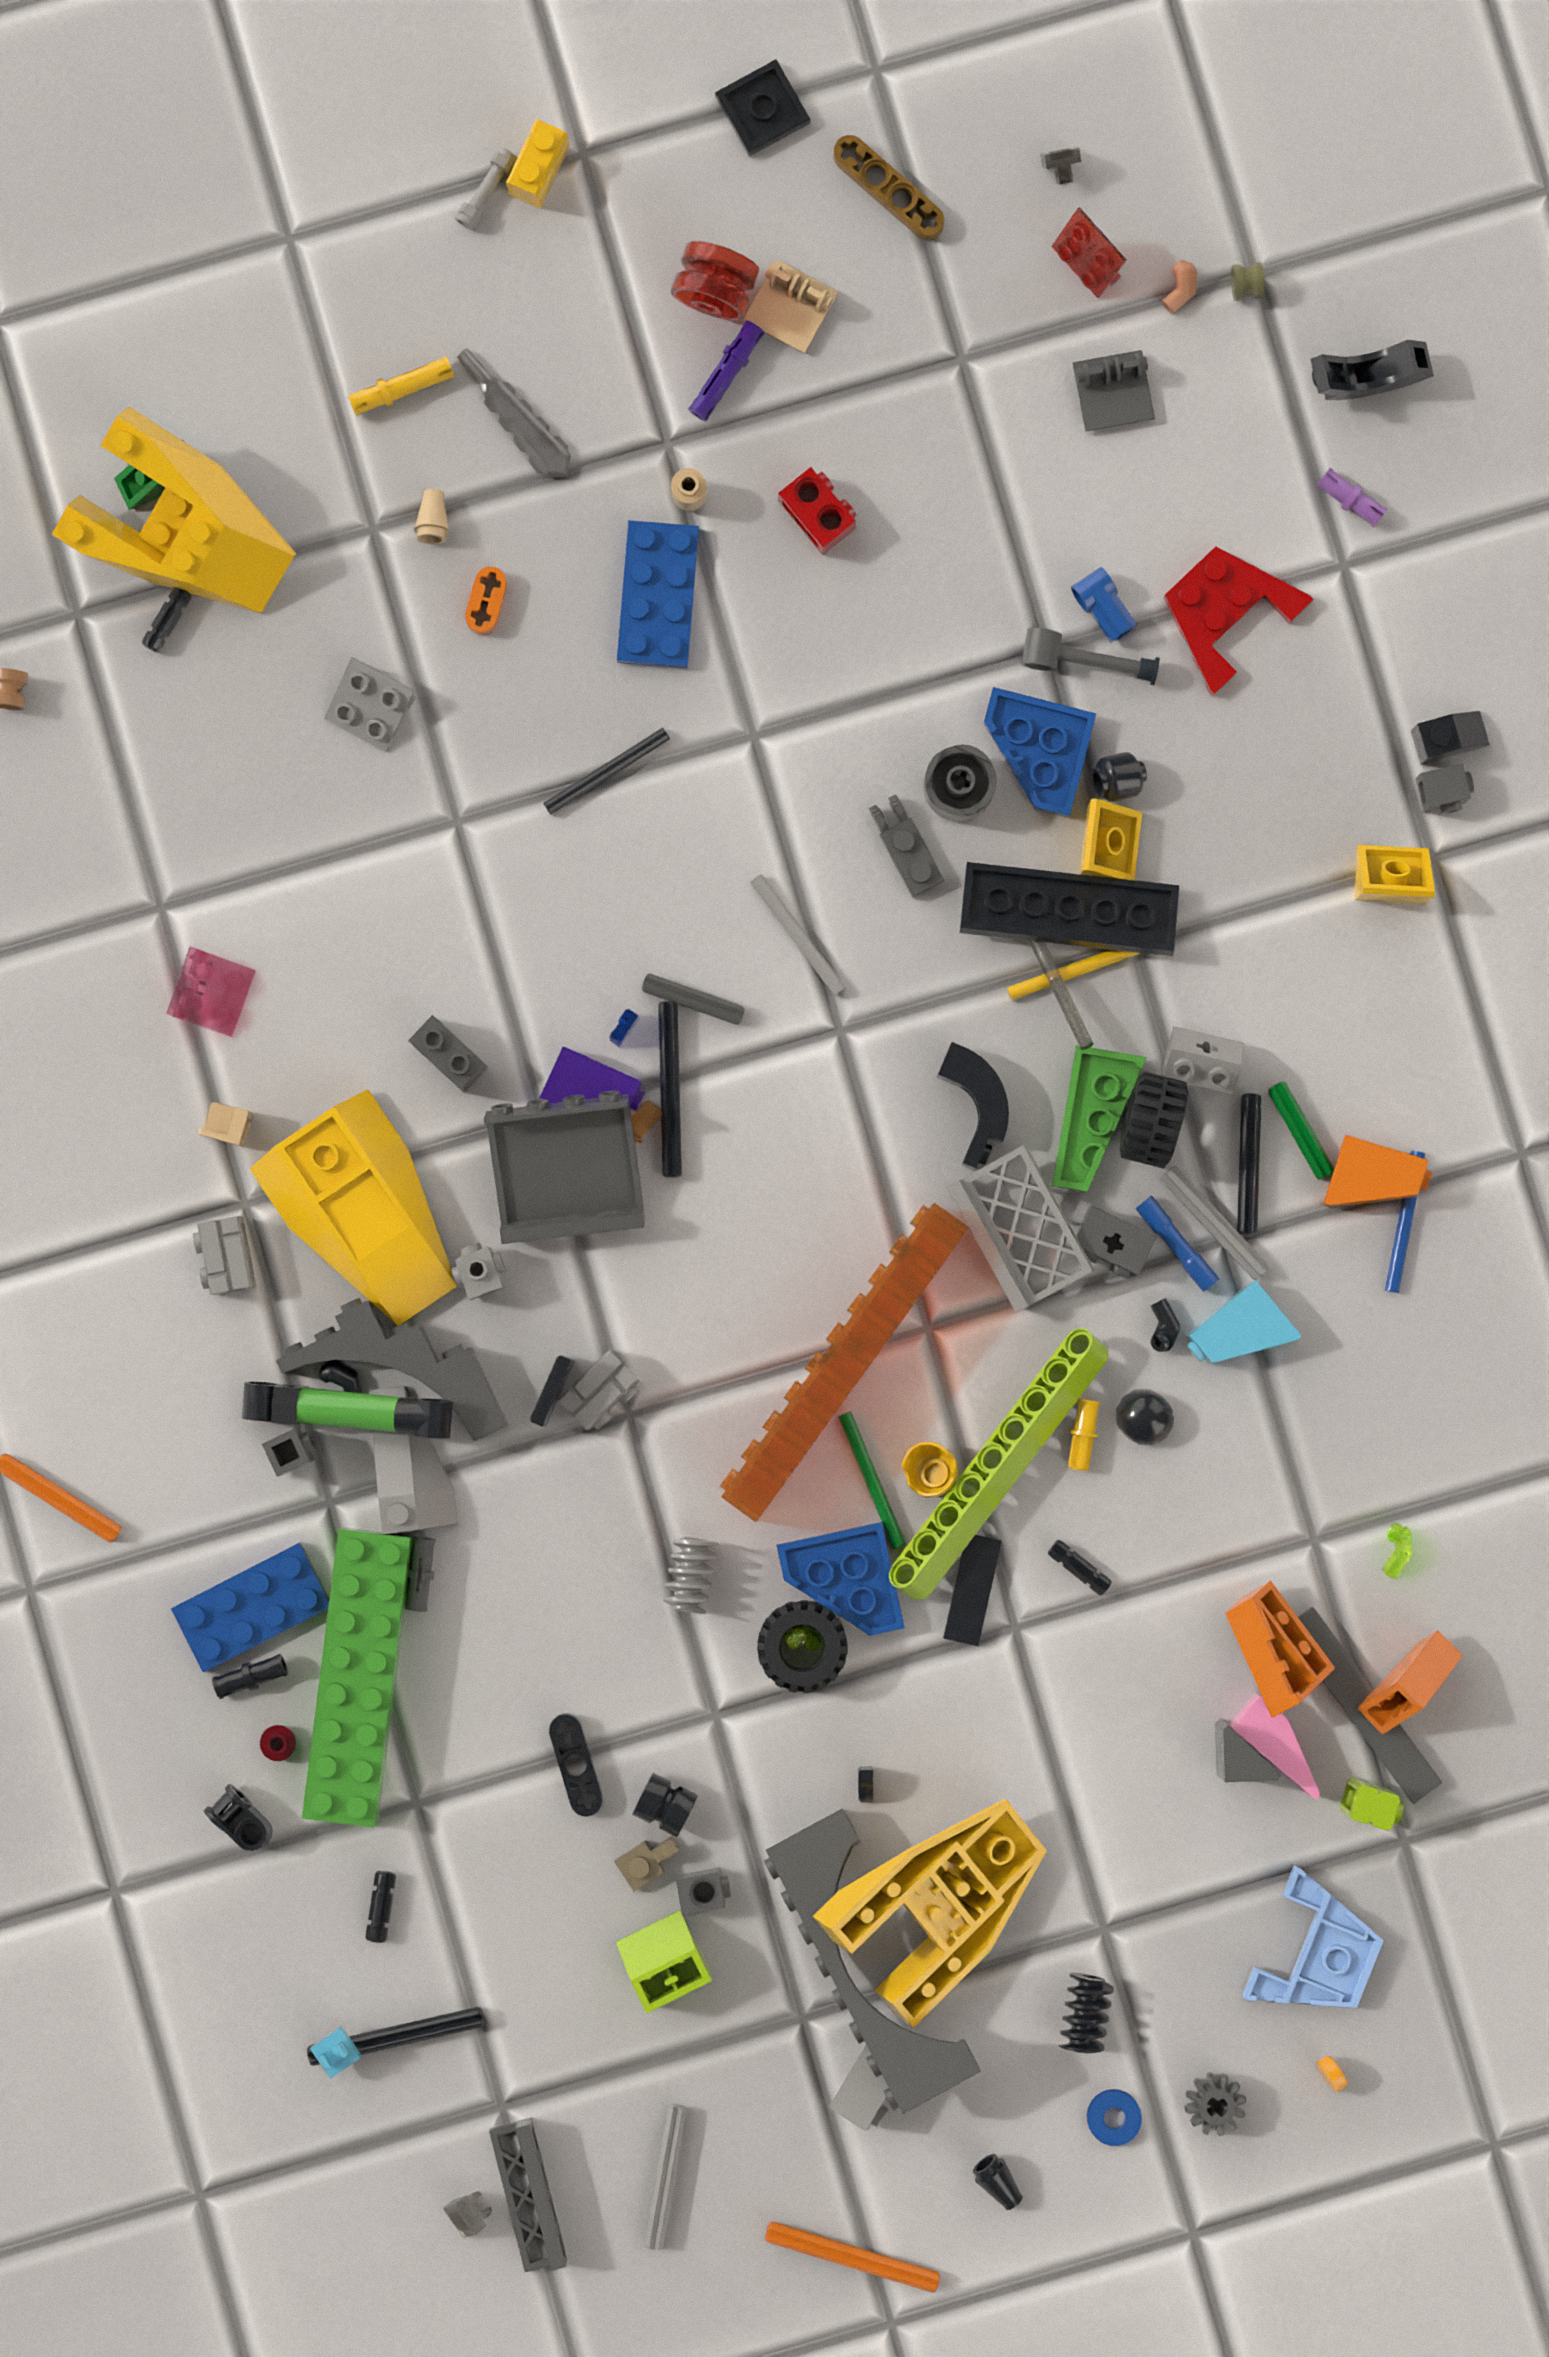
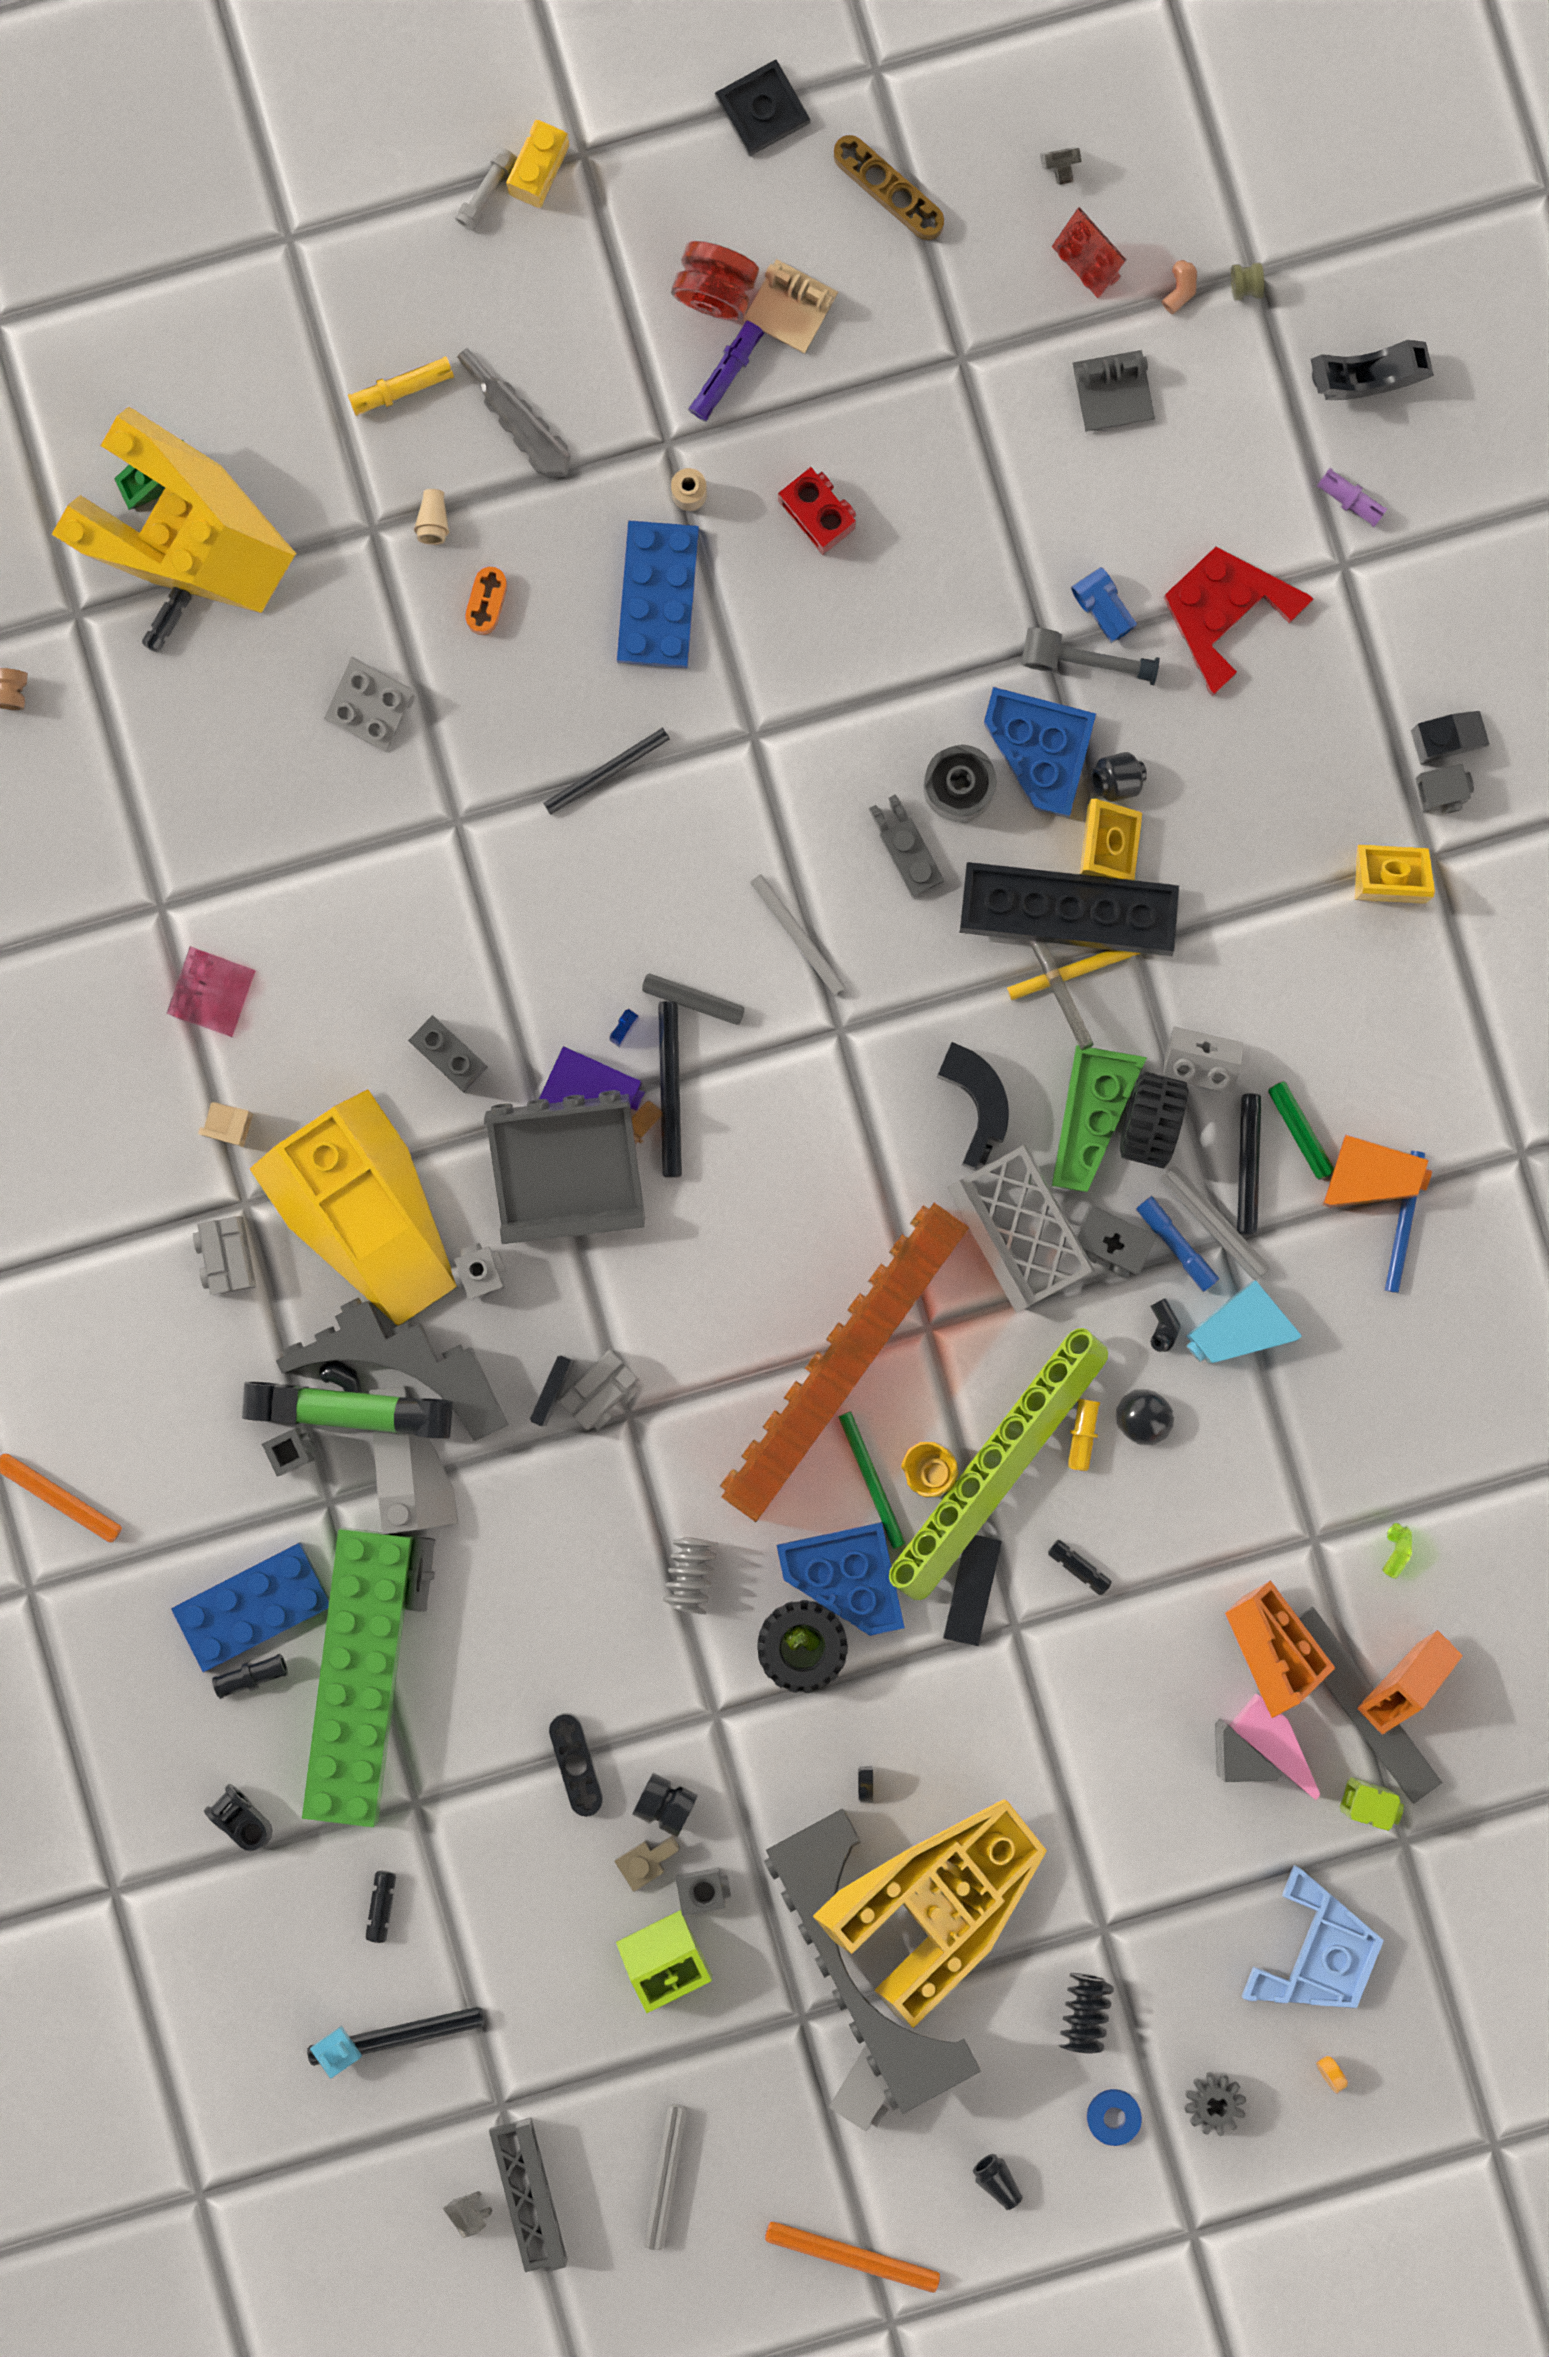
dark red plate [260,1725,296,1761] -> none

